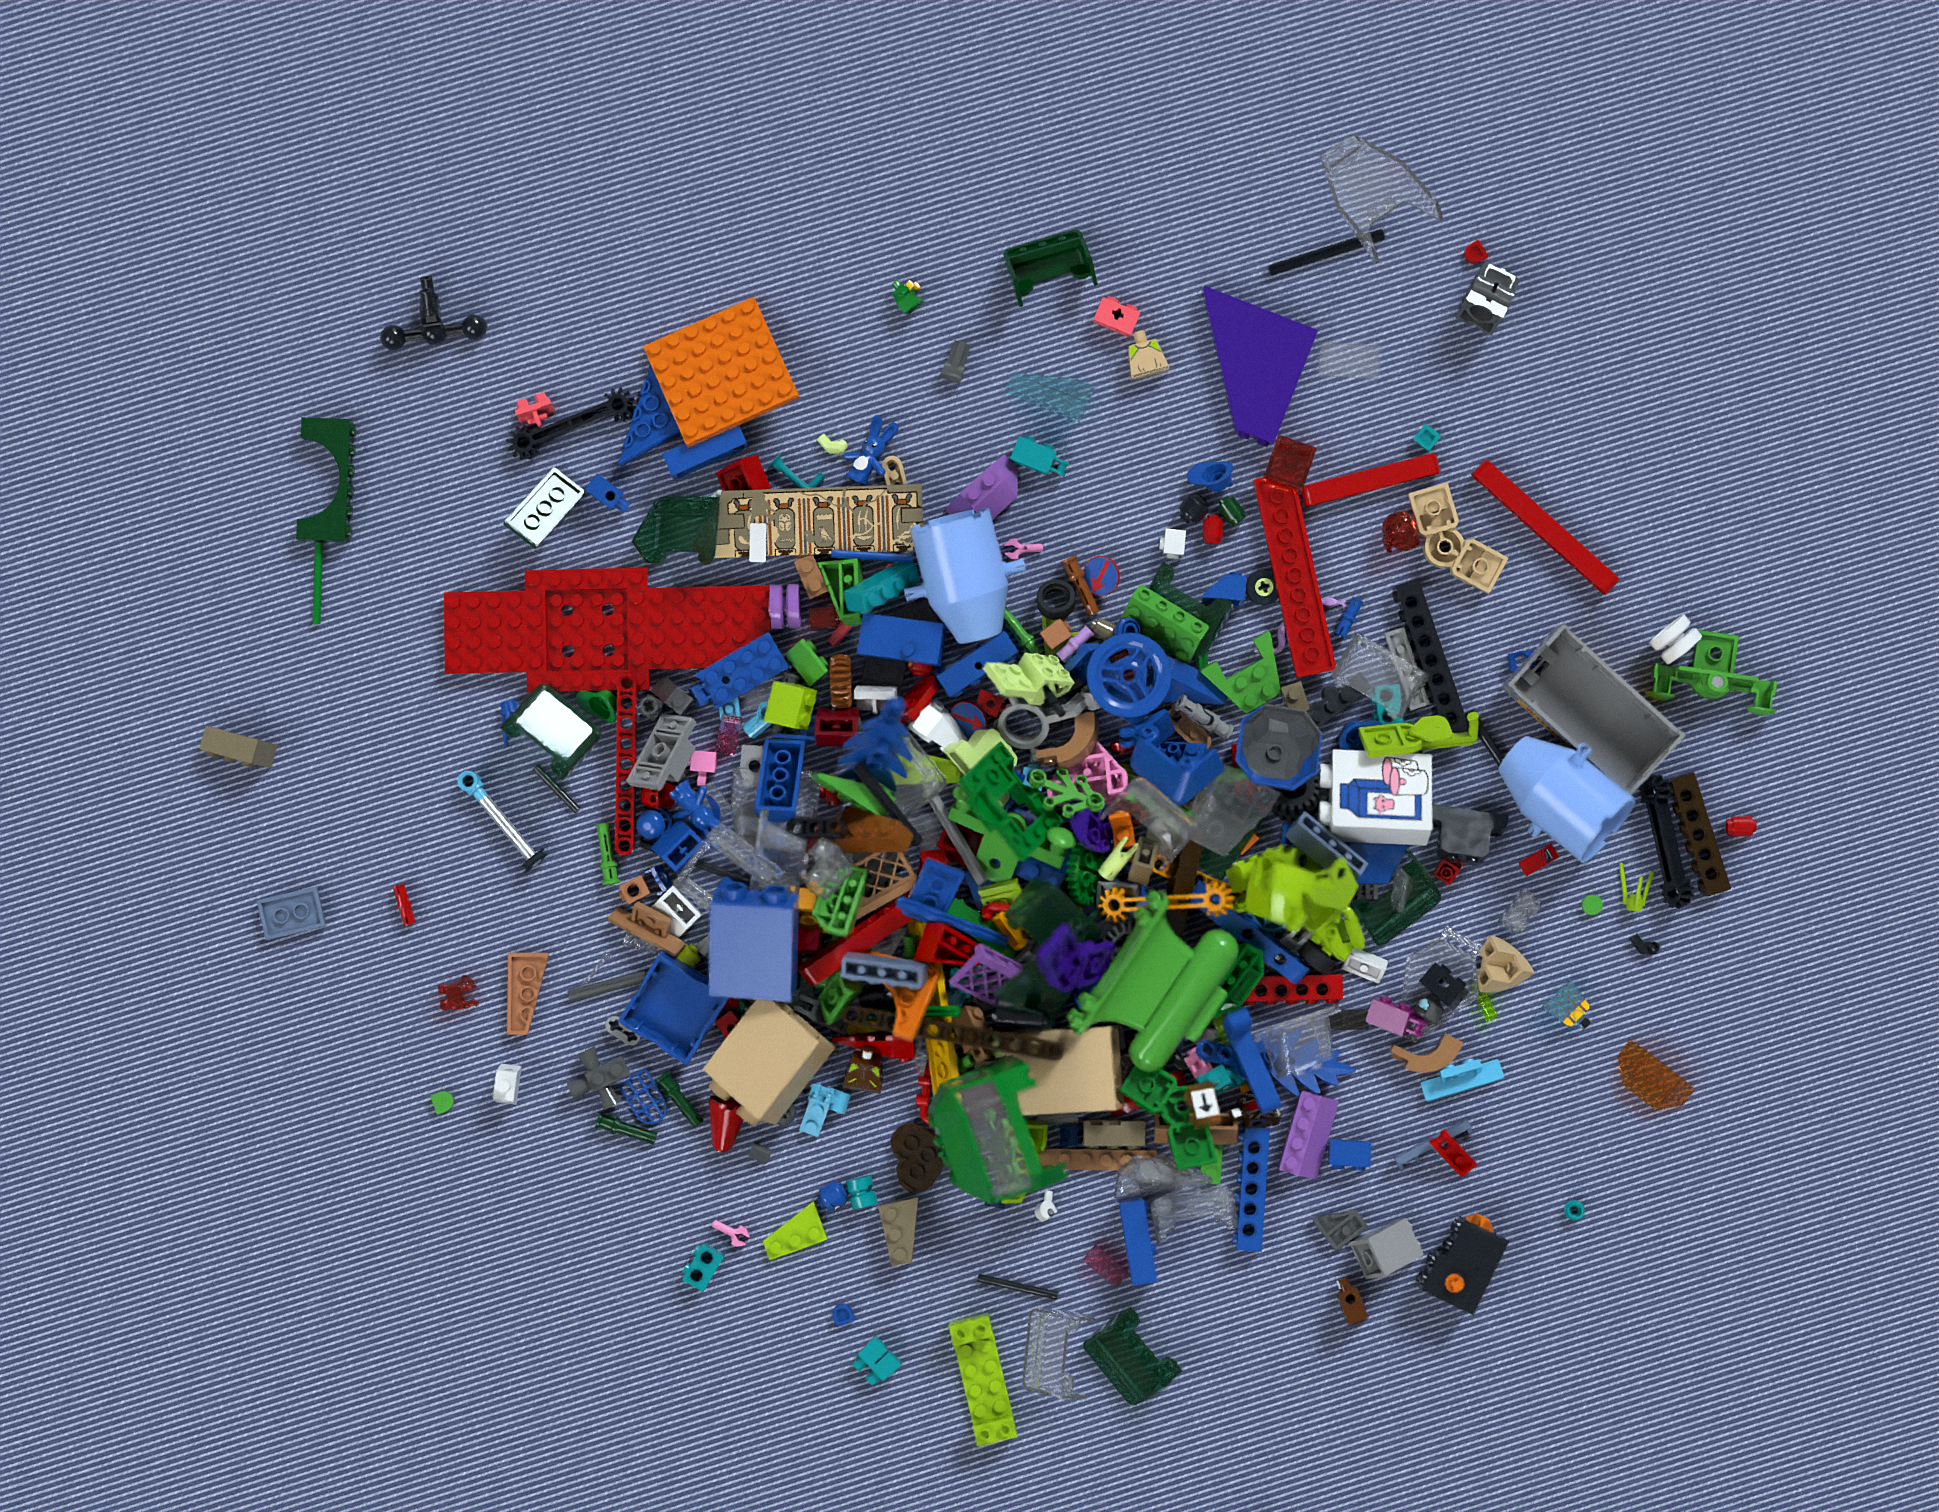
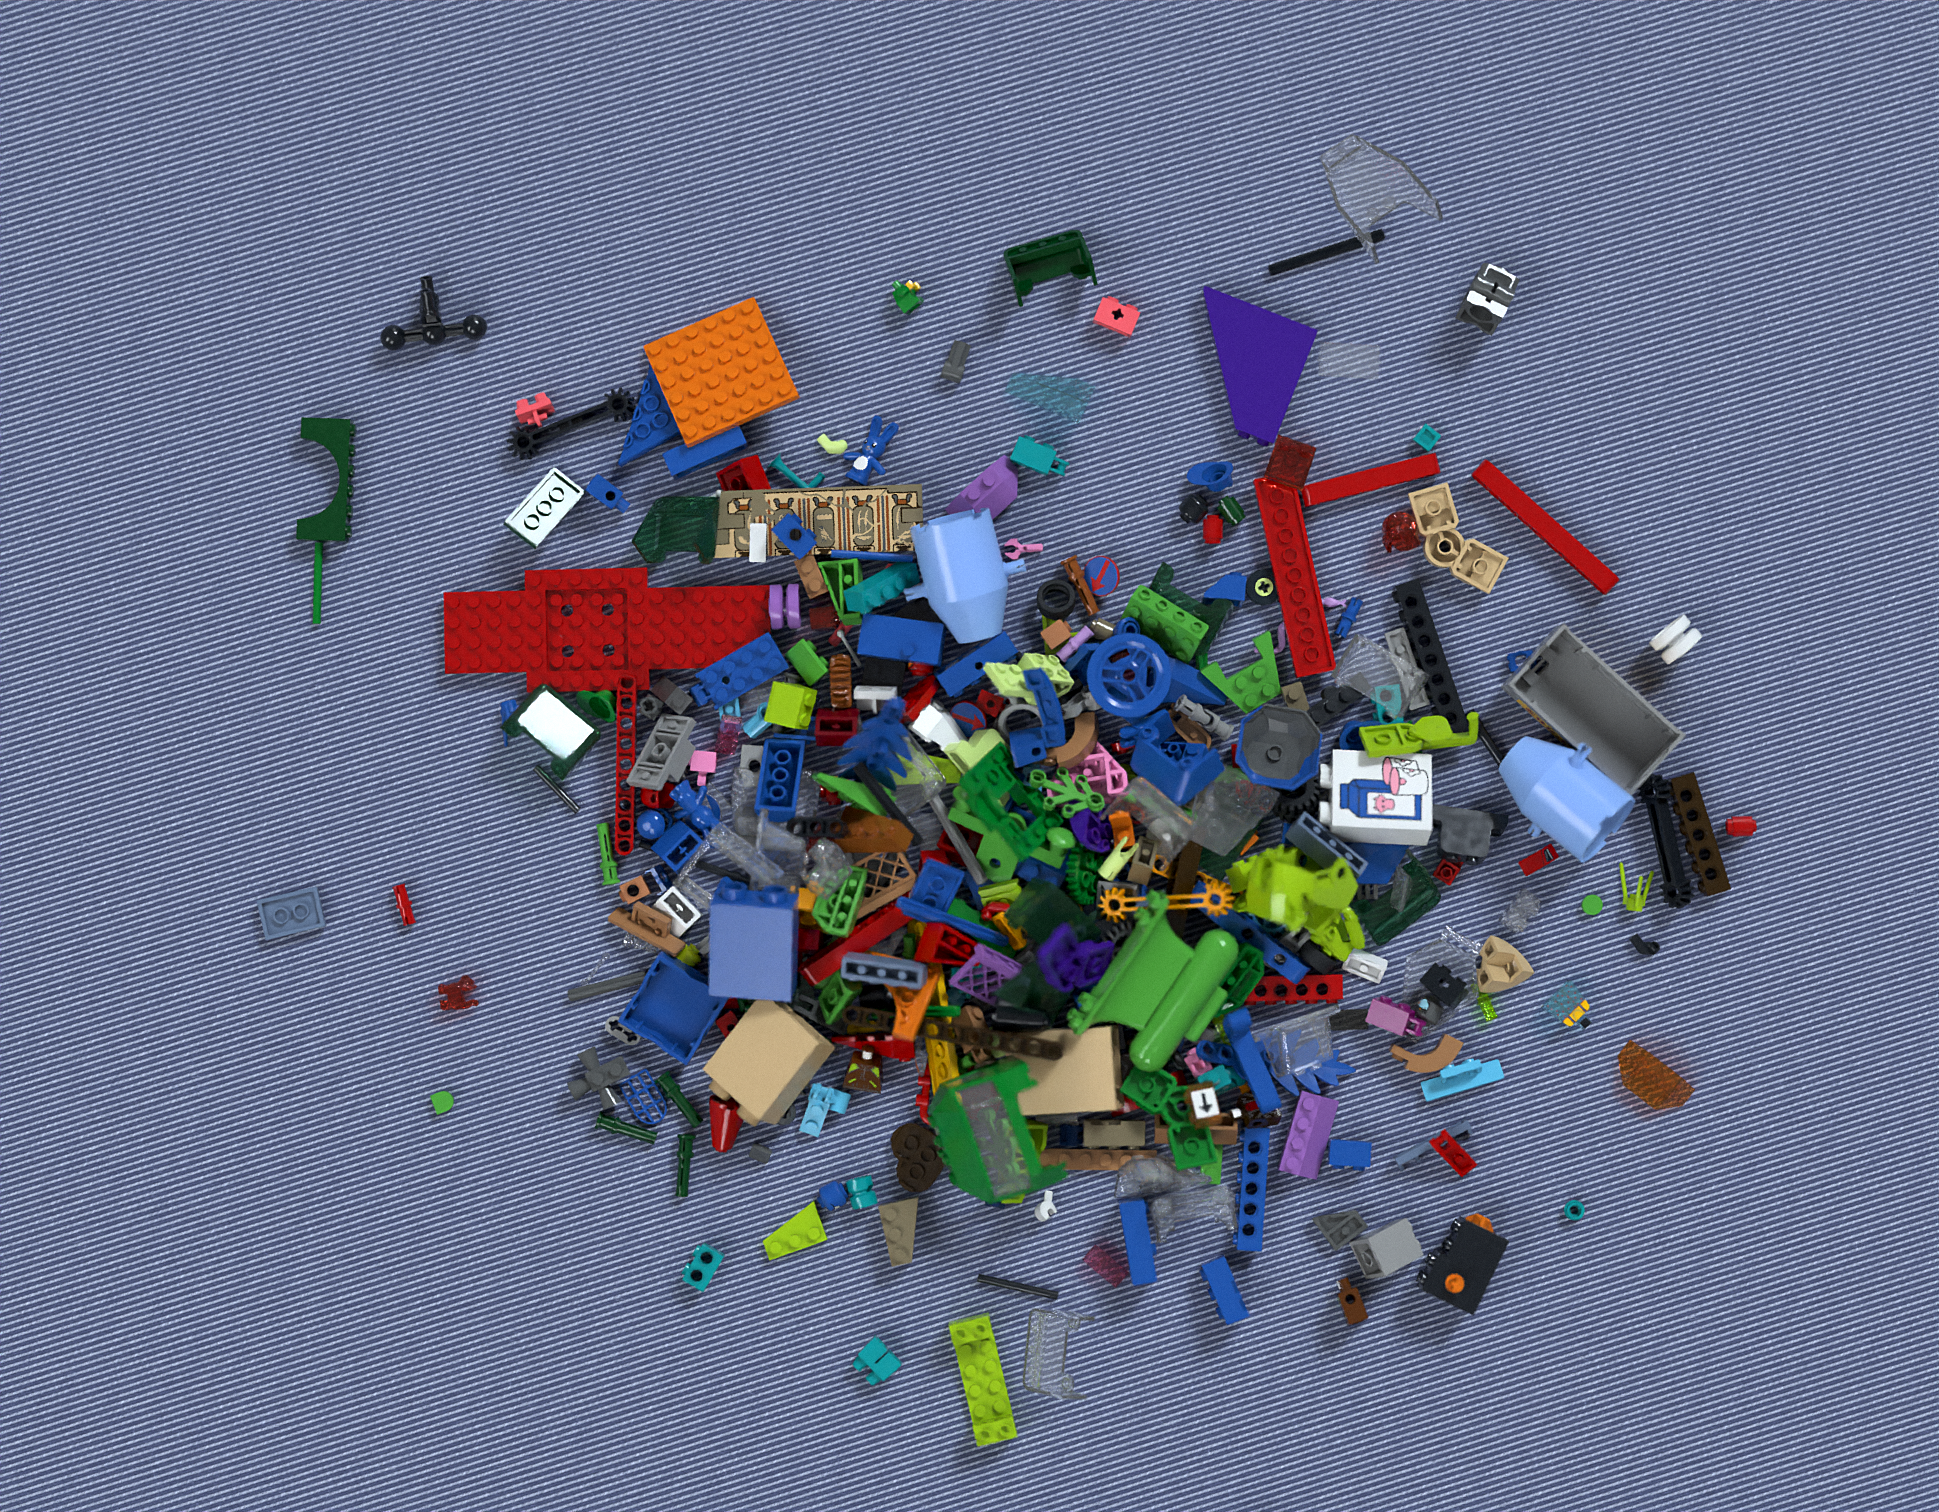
dark tan wedge [199,726,278,768] -> none
piece [458,771,548,872] -> none
white torso [493,1063,522,1105] -> none
nougat wing [507,953,550,1035] -> none
bright pink bar [712,1220,750,1247] -> none
blue tile [832,1303,856,1327] -> none
tan plate [882,456,907,485] -> none
bright green pin [1003,606,1045,655] -> none
clear green windscreen [1083,1306,1183,1405] -> none
tan torso [1128,330,1169,381] -> none
white brick [1159,529,1186,560] -> none
red tile [1464,239,1489,264] -> none
bright green piece [1645,630,1777,716] -> none
none -> dark green pin [675,1134,696,1197]
none -> blue brick [771,512,817,560]
none -> white hinge [837,630,861,667]
none -> blue torso [1009,727,1048,768]
none -> blue slope [1022,667,1065,748]
none -> blue wedge [1199,1255,1250,1325]

